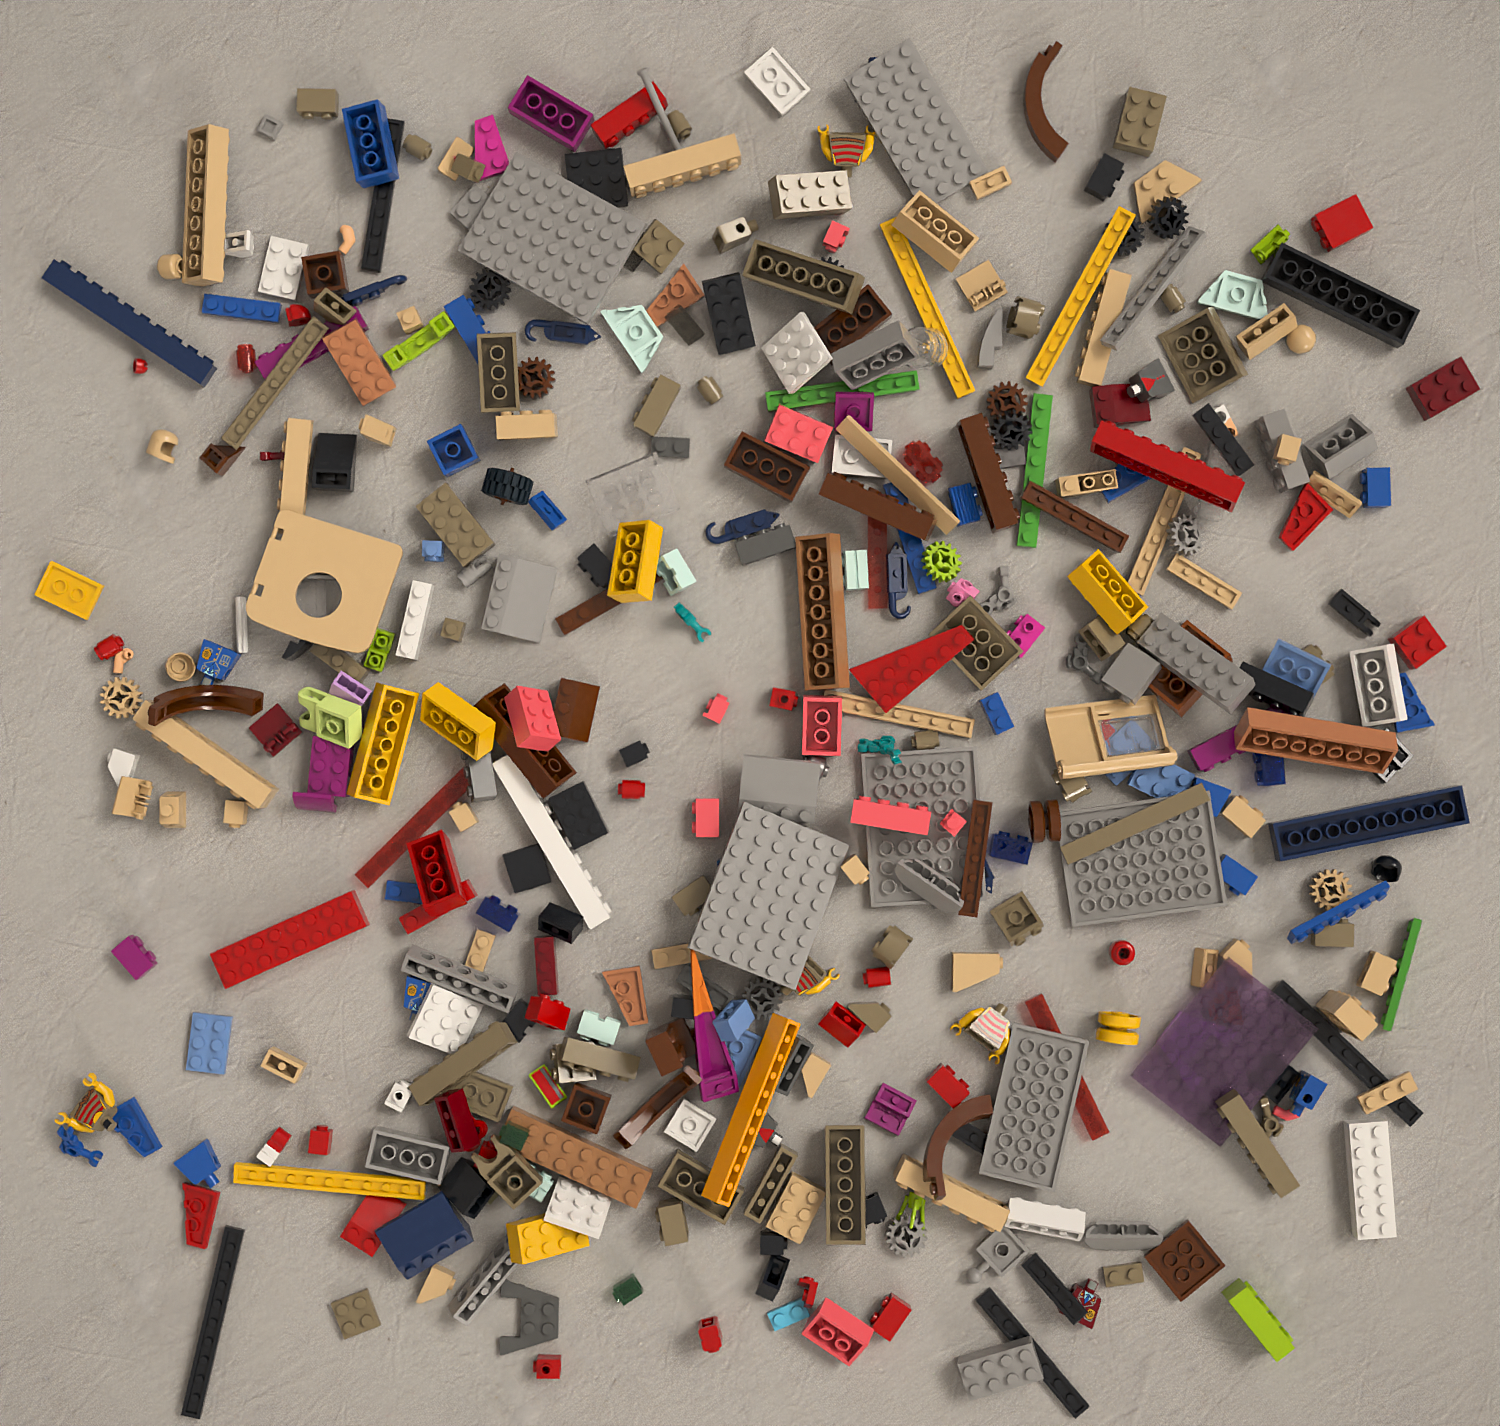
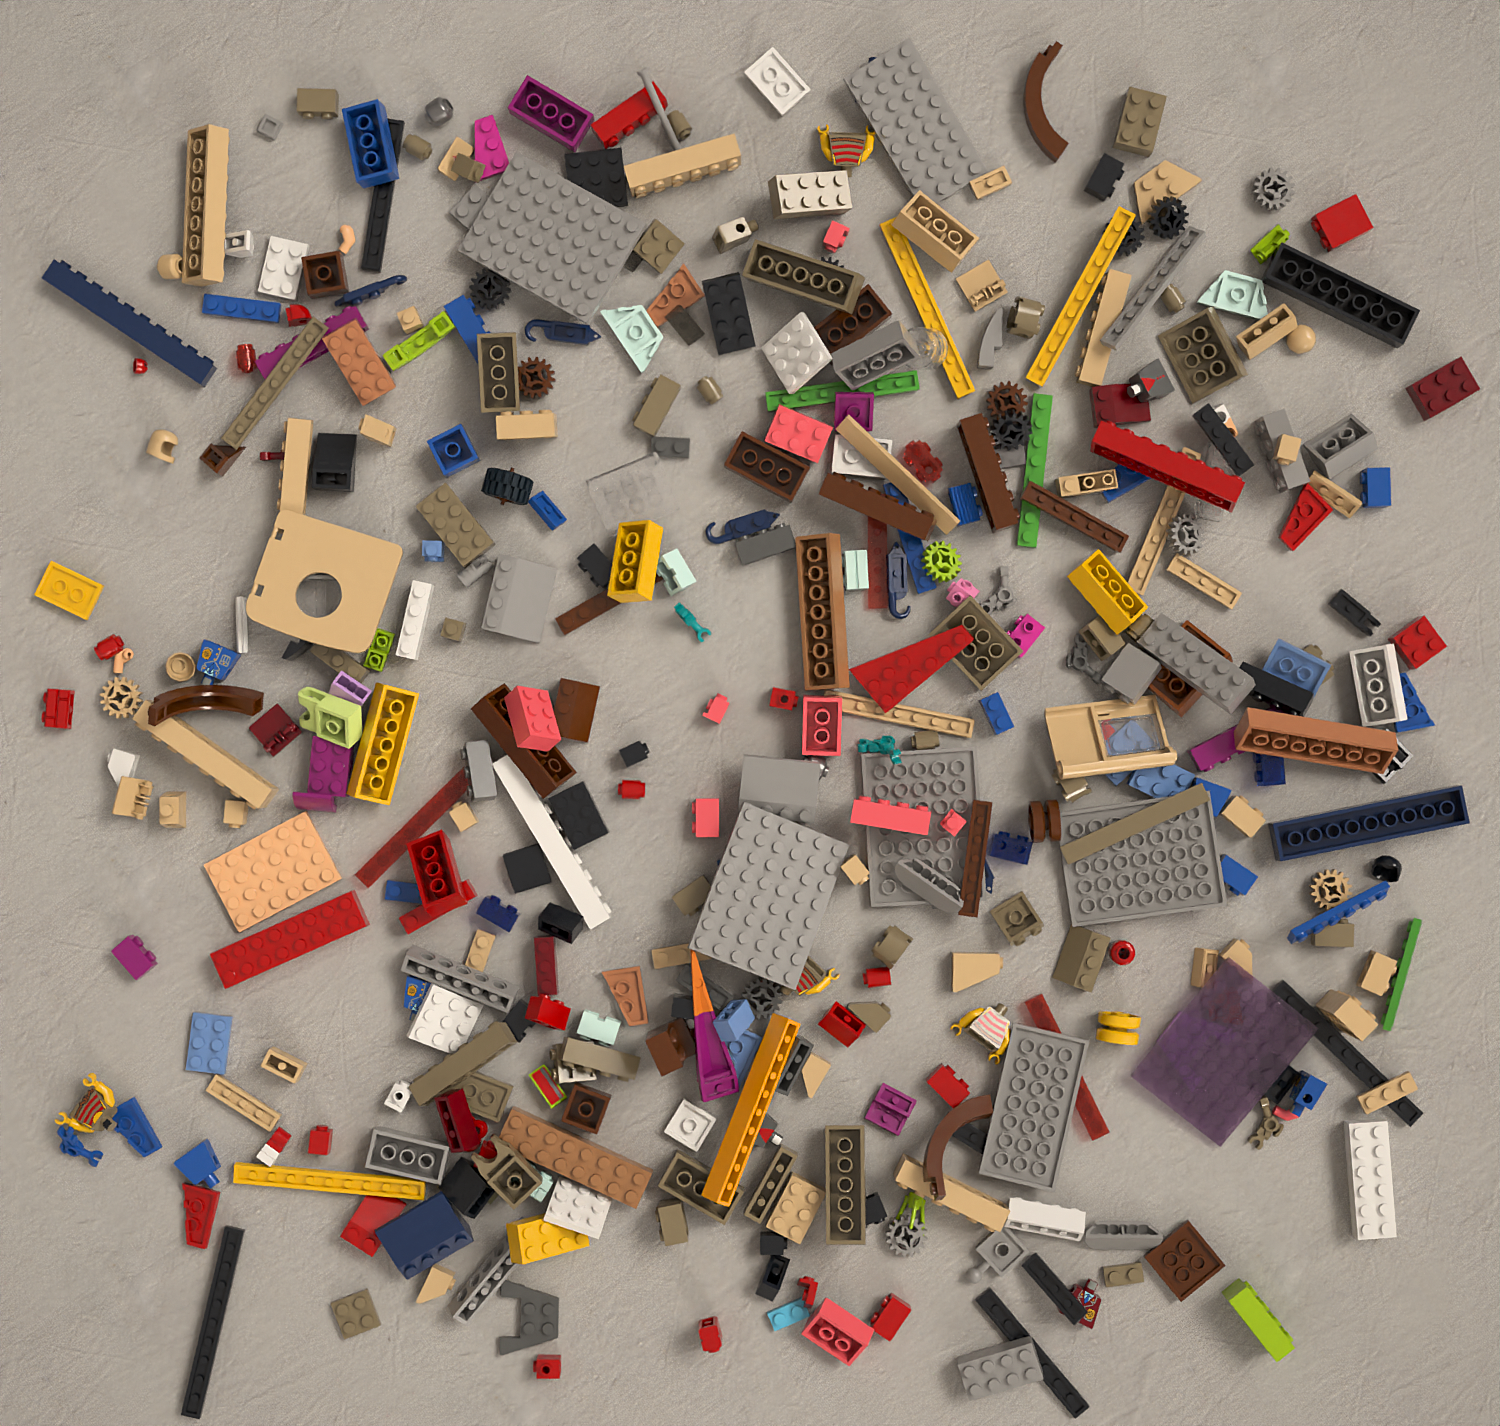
dark tan slope [314,287,357,325] -> none
yellow brick [420,682,496,761] -> none
clear green brick [499,1121,531,1151] -> none
clear green brick [612,1273,644,1306] -> none
reddish brown arch [613,1066,703,1149] -> none
dark tan brick [1215,1089,1300,1198] -> none
none -> red brick [42,688,75,729]
none -> light nougat plate [204,811,342,933]
none -> tan plate [206,1074,282,1132]
none -> flat silver head [424,97,454,126]
none -> dark tan slope [1052,923,1111,993]
none -> light grey gear [1252,167,1295,210]

